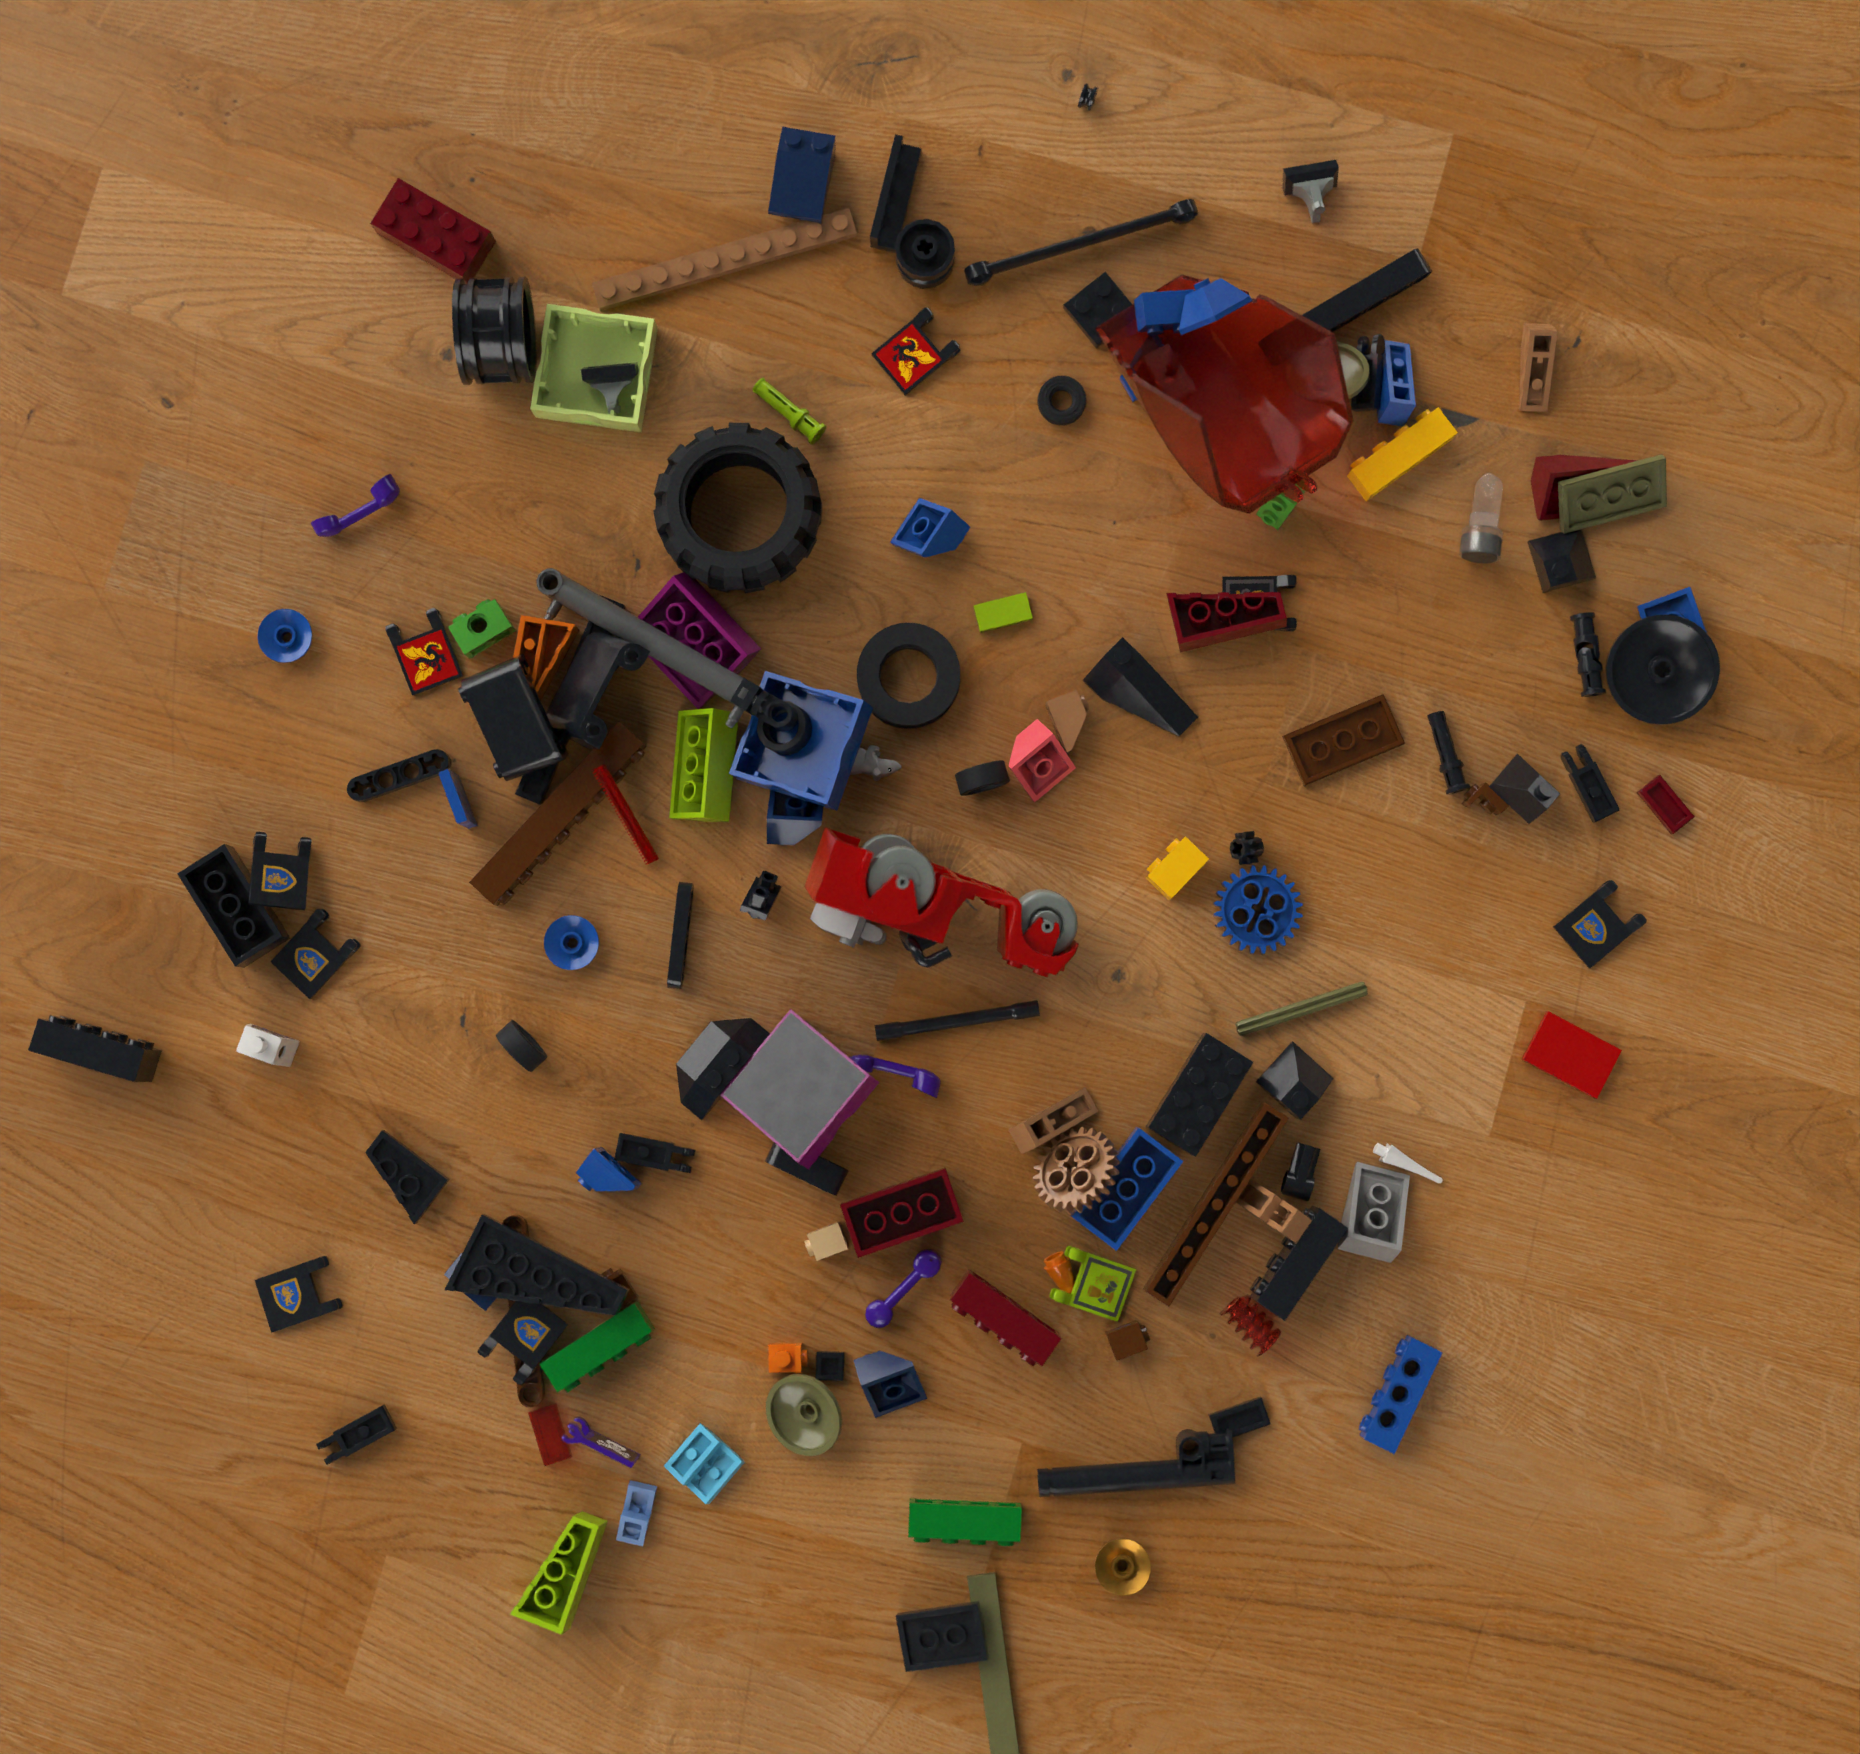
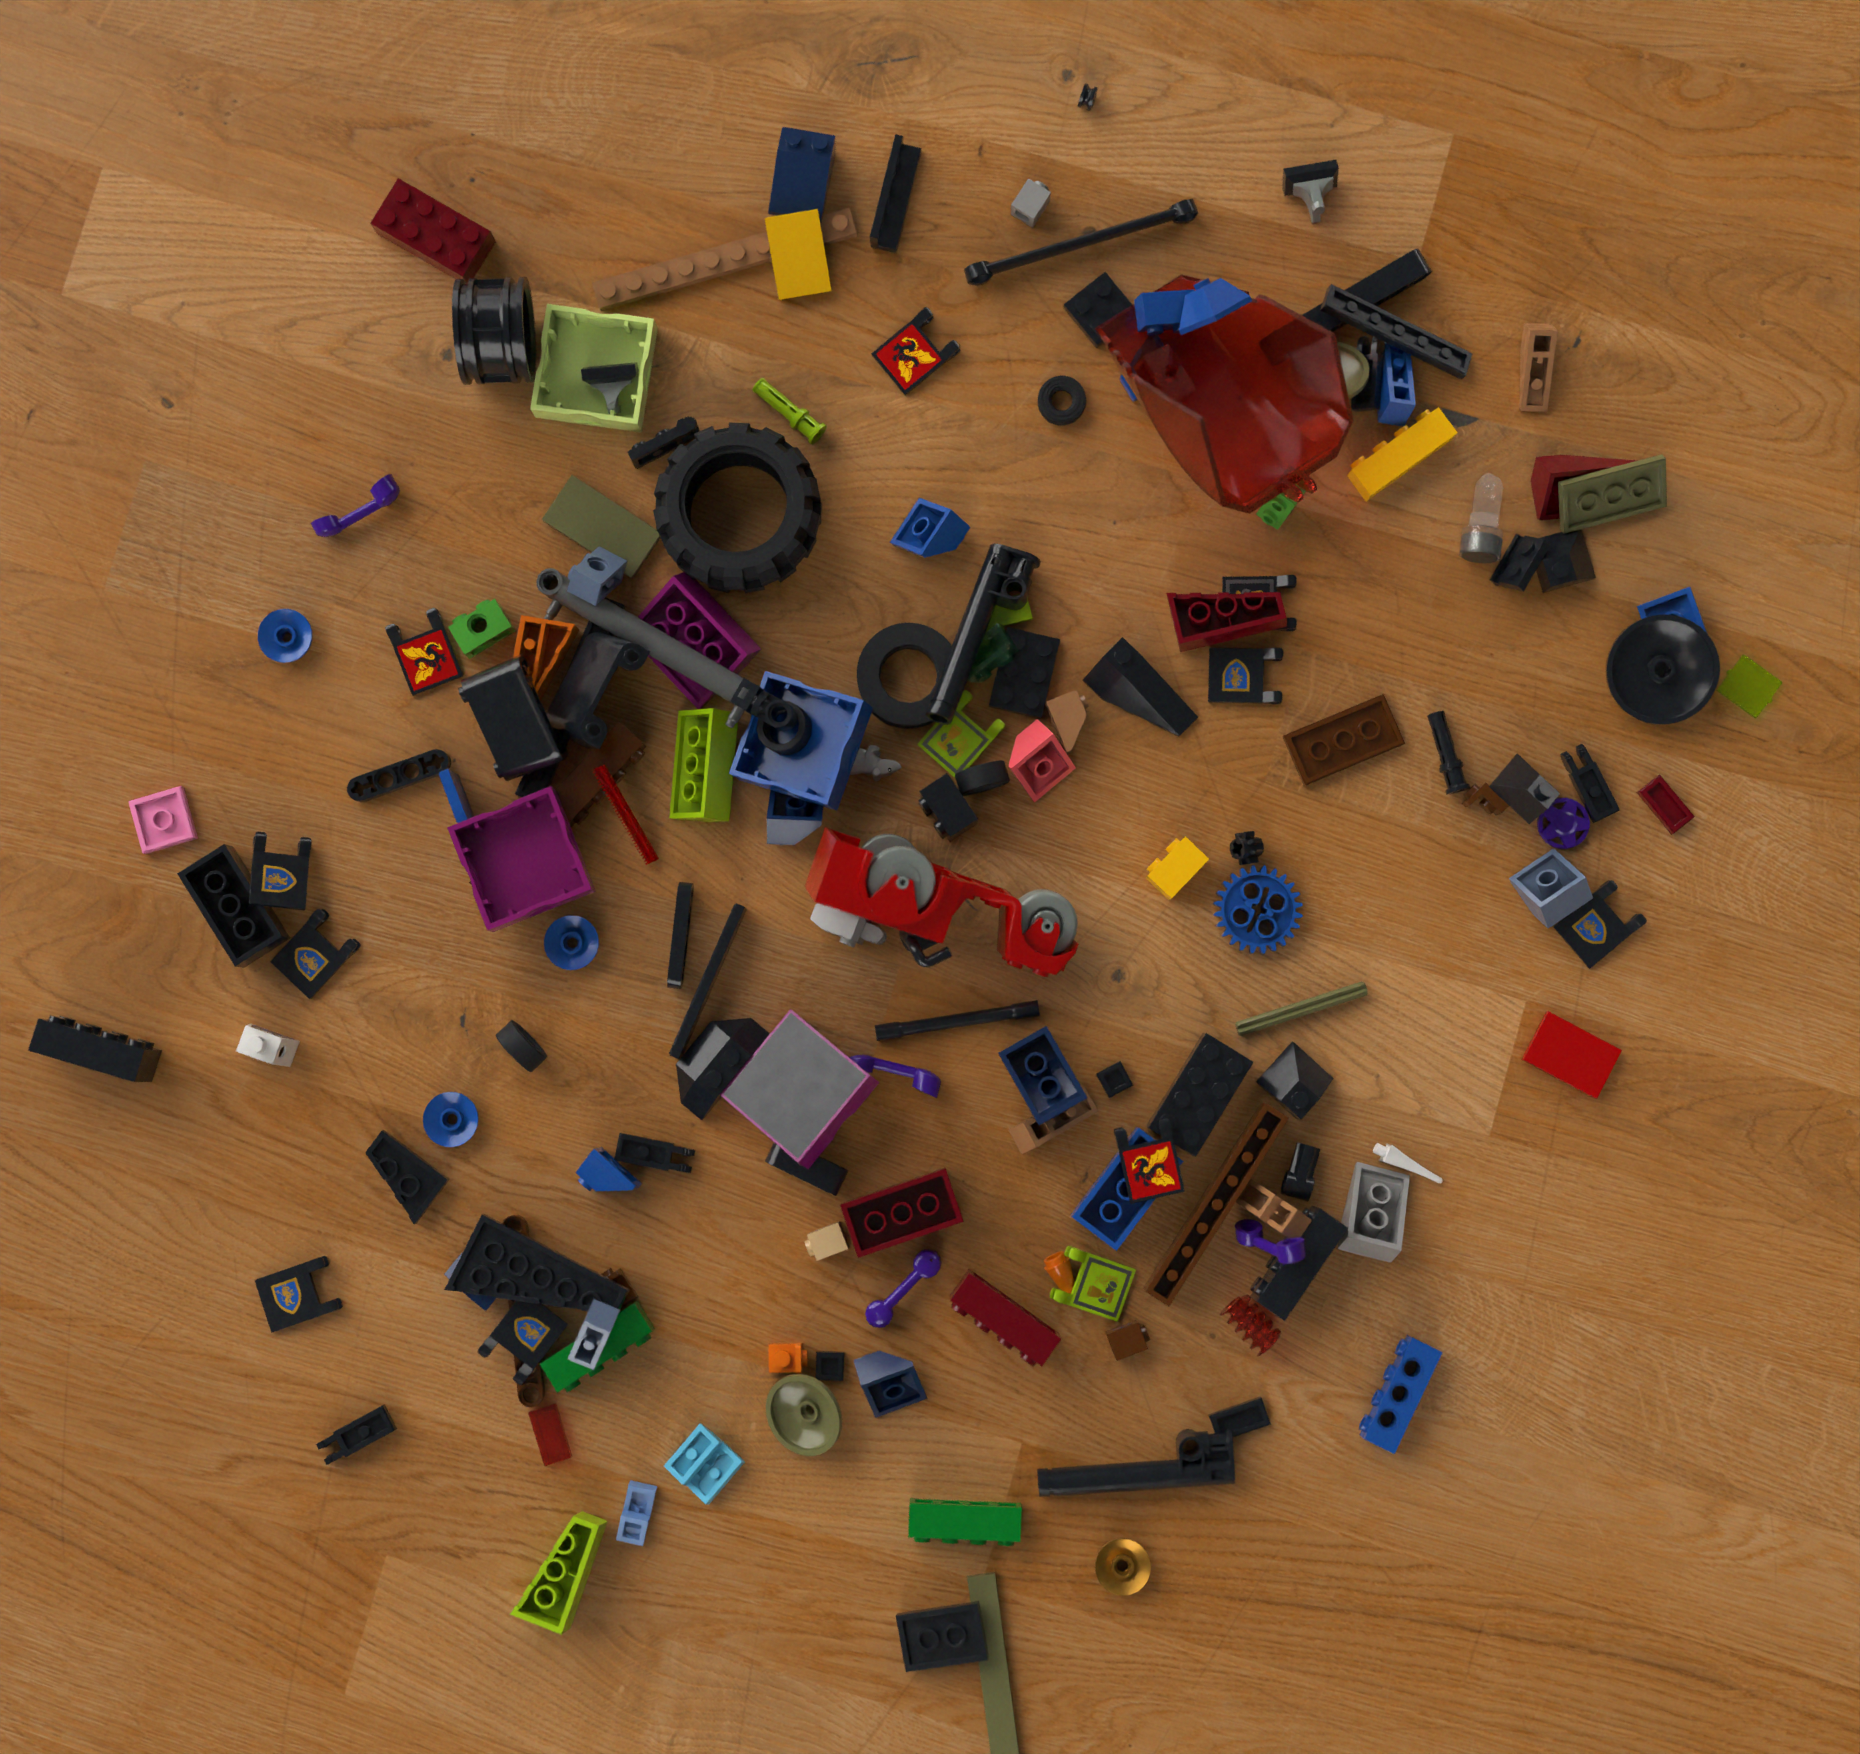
dark purple flag [562,1417,641,1468] -> none
black hips [740,871,782,921] -> none
black wheel [895,219,955,289] -> none
medium nougat gear [1033,1127,1120,1214] -> none
black piece [1570,612,1606,697] -> none
none -> bright pink tile [128,786,198,854]
none -> blue dish [423,1092,479,1147]
none -> magenta tile [447,786,596,932]
none -> olive tile [542,475,661,579]
none -> sand blue brick [567,546,627,606]
none -> sand blue brick [568,1299,620,1370]
none -> black hinge [627,416,700,469]
none -> black tile [669,903,747,1059]
none -> yellow tile [764,209,832,300]
none -> lime flag [917,690,1005,778]
none -> black brick [918,773,978,842]
none -> black piece [925,544,1041,725]
none -> clear green bracket [967,623,1019,683]
none -> black plate [989,627,1060,719]
none -> dark blue slope [998,1026,1088,1126]
none -> light grey brick [1010,178,1051,228]
none -> black tile [1096,1061,1133,1098]
none -> flag [1114,1117,1185,1204]
none -> black flag [1208,648,1283,704]
none -> dark purple piece [1235,1219,1306,1264]
none -> black tile [1320,284,1472,380]
none -> black plate [1490,534,1550,592]
none -> sand blue slope [1509,848,1593,929]
none -> dark purple wheel [1537,798,1590,849]
none -> clear neon green piece [1716,654,1783,718]

